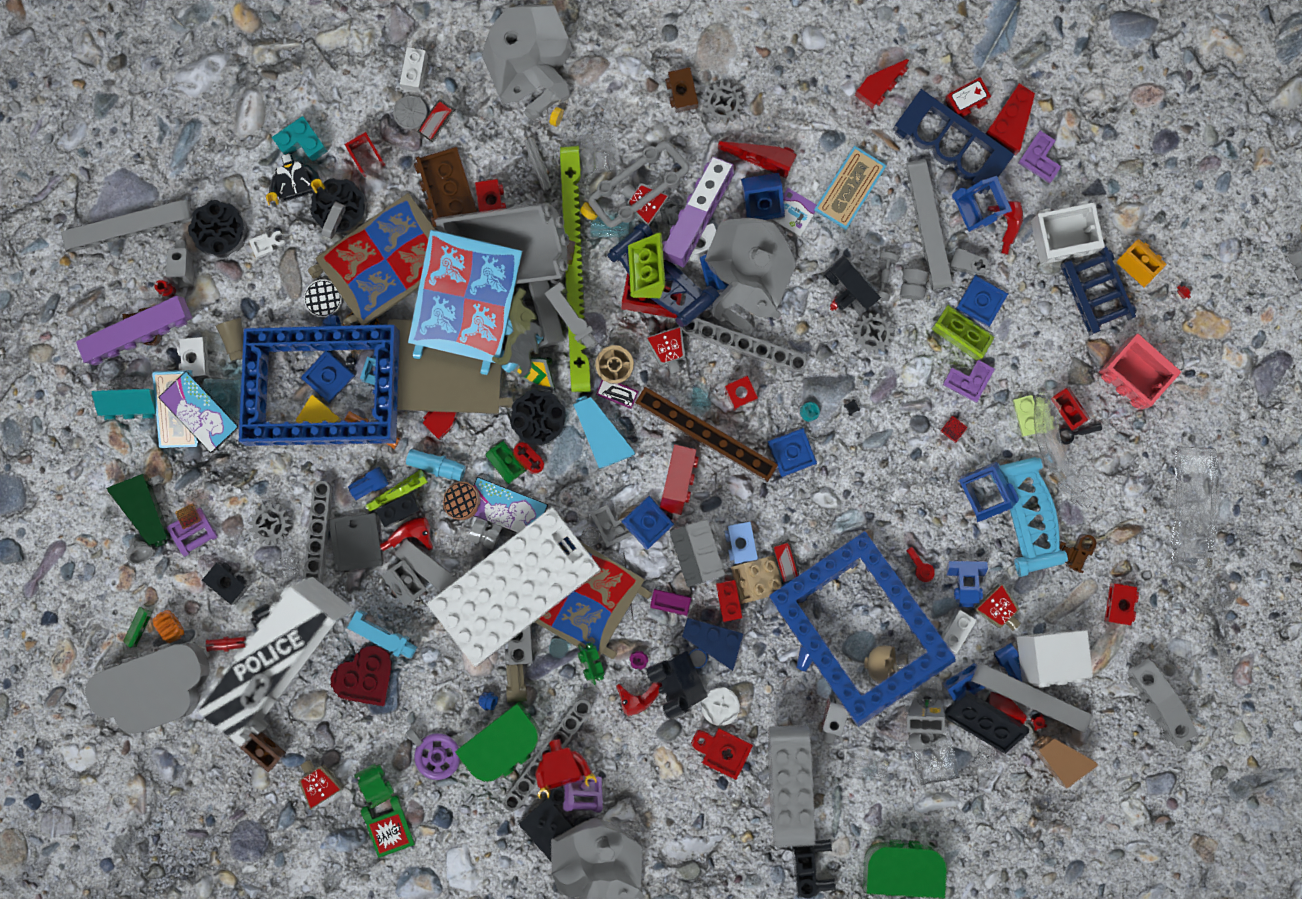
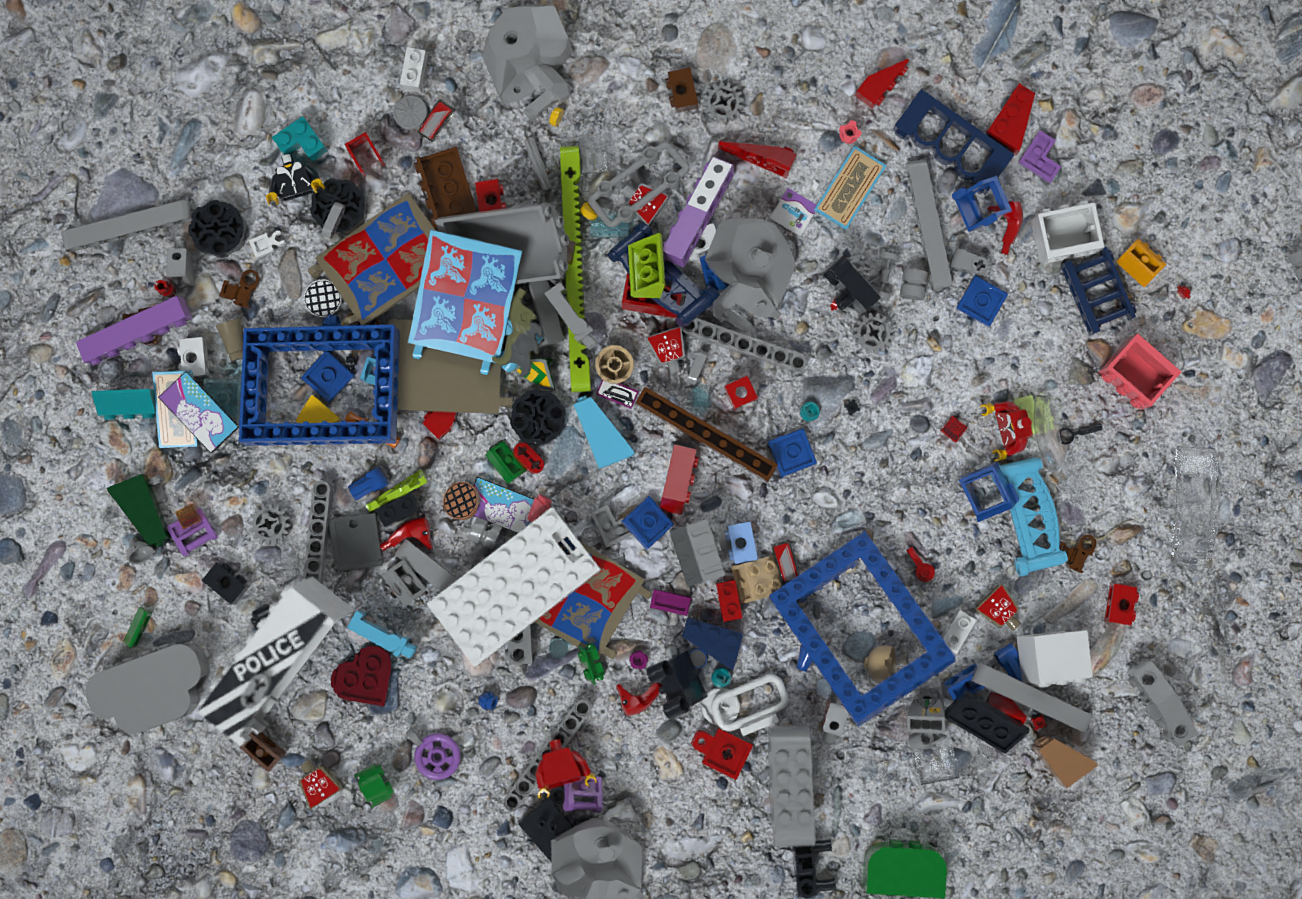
orange gear [153,610,184,643] -> none
red pin [206,636,247,652] -> none
flag [361,795,415,858] -> none
medium azure piece [406,448,466,482] -> none
green brick [455,702,540,782] -> none
dark tan piece [506,664,527,703] -> none
dark grey gear [660,202,683,225] -> none
blue slope [741,173,785,220] -> none
lime slope [931,305,995,361] -> none
medium lavender plate [942,360,995,403] -> none
brick [944,77,991,118] -> none
blue tile [946,561,988,607] -> none
red brick [1050,387,1091,430] -> none
none -> reddish brown piece [219,269,260,309]
none -> coral cone [527,494,552,522]
none -> light grey beam [686,349,708,386]
none -> teal tile [711,667,731,688]
none -> white bar [711,674,789,736]
none -> coral brick [839,120,861,144]
none -> red torso [980,401,1033,461]

